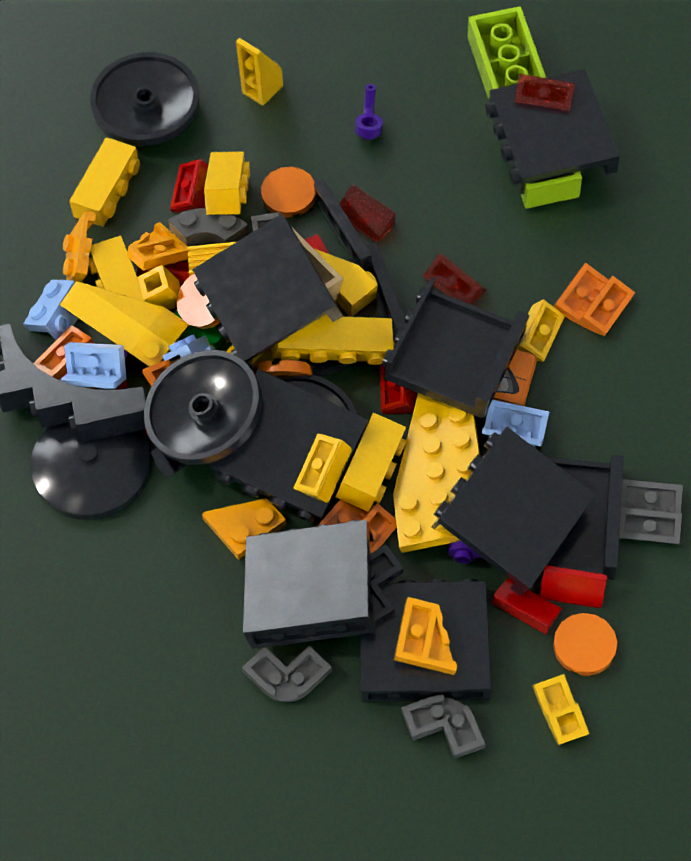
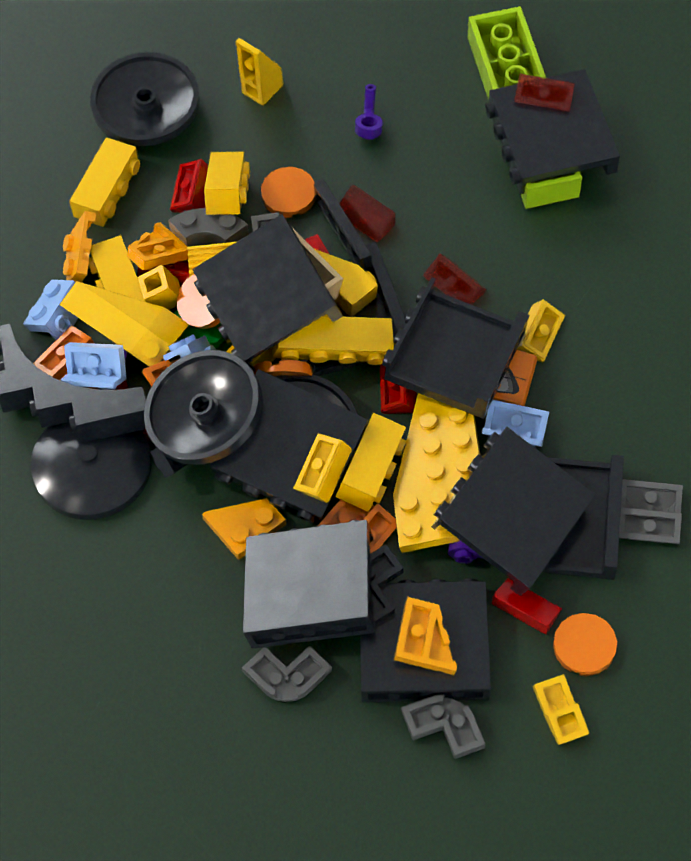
red slope [540,565,607,608] -> none
orange slope [553,263,635,336] -> none

